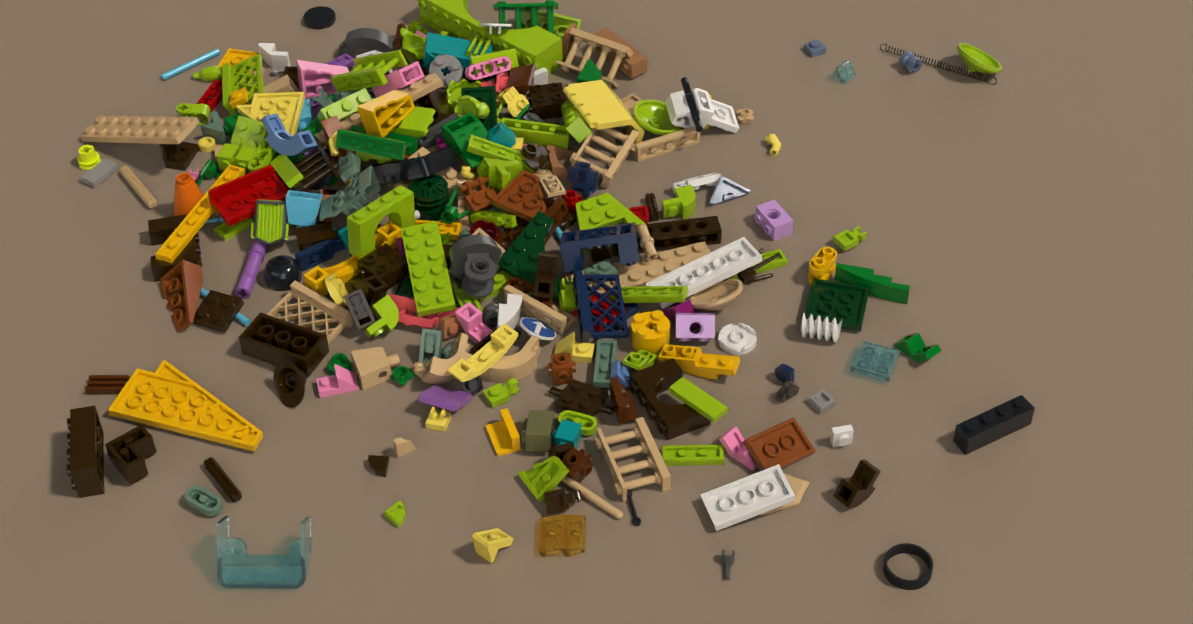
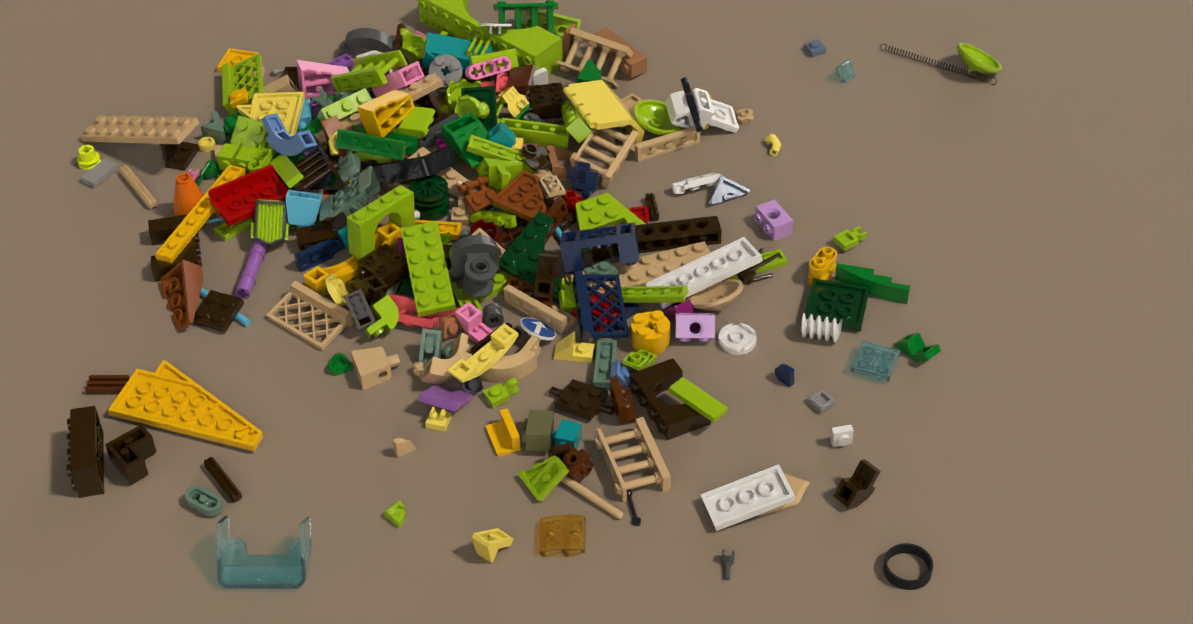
medium azure bar [161,48,220,81] -> none
lime piece [176,103,210,126] -> none
lime plant [193,65,222,82] -> none
red beam [197,80,223,113] -> none
dark brown brick [239,312,329,377] -> none
white slope [258,43,290,69] -> none
black cylinder [264,255,302,291] -> none
dark brown piece [273,361,306,408] -> none
black tile [304,6,336,29] -> none
bright pink slope [316,364,359,398] -> none
dark brown tile [368,455,390,477] -> none
green plate [390,366,414,386] -> none
clear neon green bush [408,20,428,35] -> none
green plant [441,186,470,224] -> none
light yellow arm [460,166,478,181] -> none
white slope [497,294,523,329] -> none
dark brown plate [543,488,582,514] -> none
dark orange brick [547,353,576,386] -> none
lime plate [558,410,597,436] -> none
tan pin [636,224,658,261] -> none
yellow slope [658,344,741,380] -> none
lime tile [661,445,724,466] -> none
lime brick [662,185,696,220] -> none
bright pink slope [719,426,758,470] -> none
dark orange tile [743,417,816,471] -> none
clear smoke tile [775,380,799,403] -> none
sand blue wheel [899,51,922,74] -> none
black brick [953,395,1035,455] -> none

